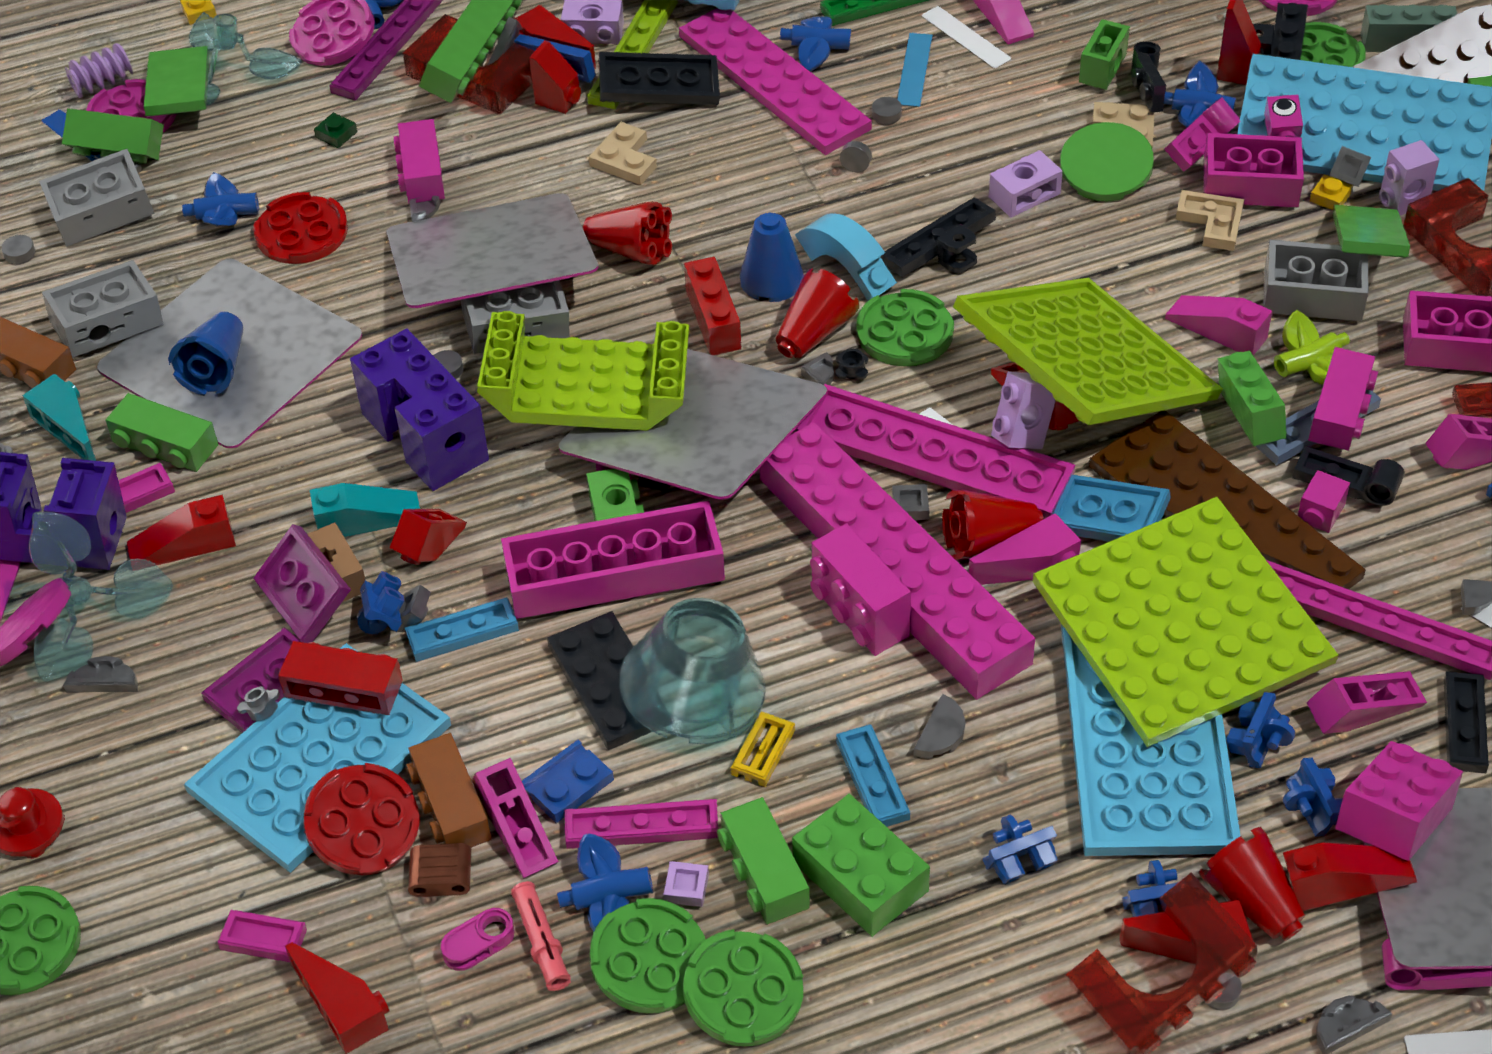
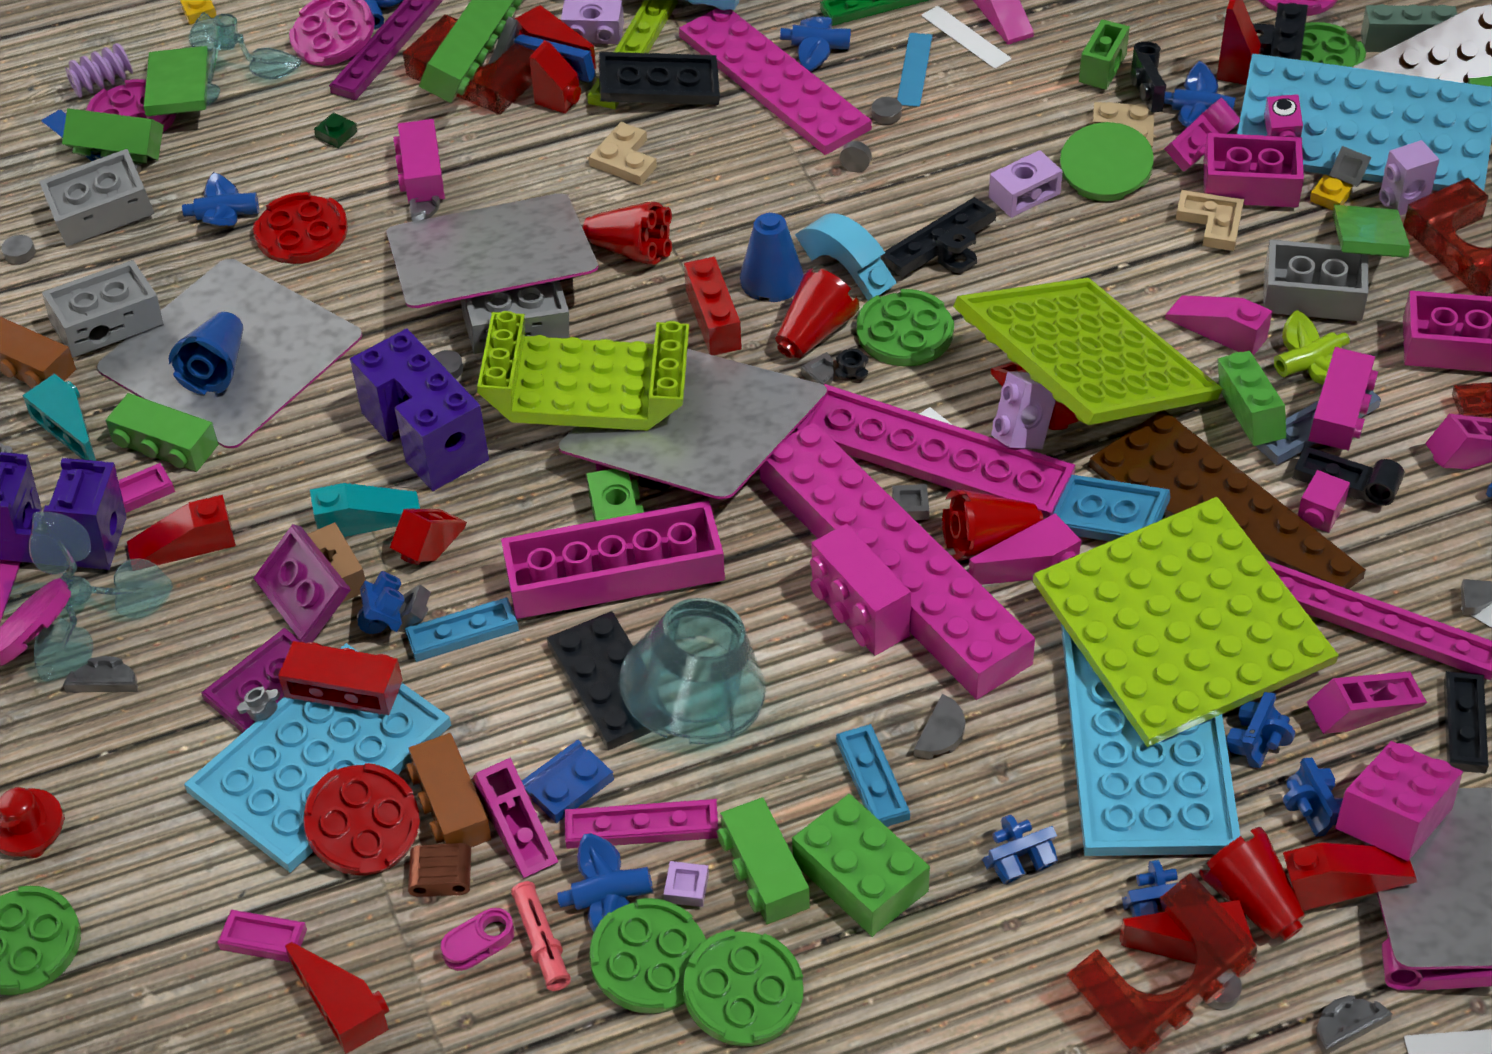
yellow tile [731,711,795,787] -> none

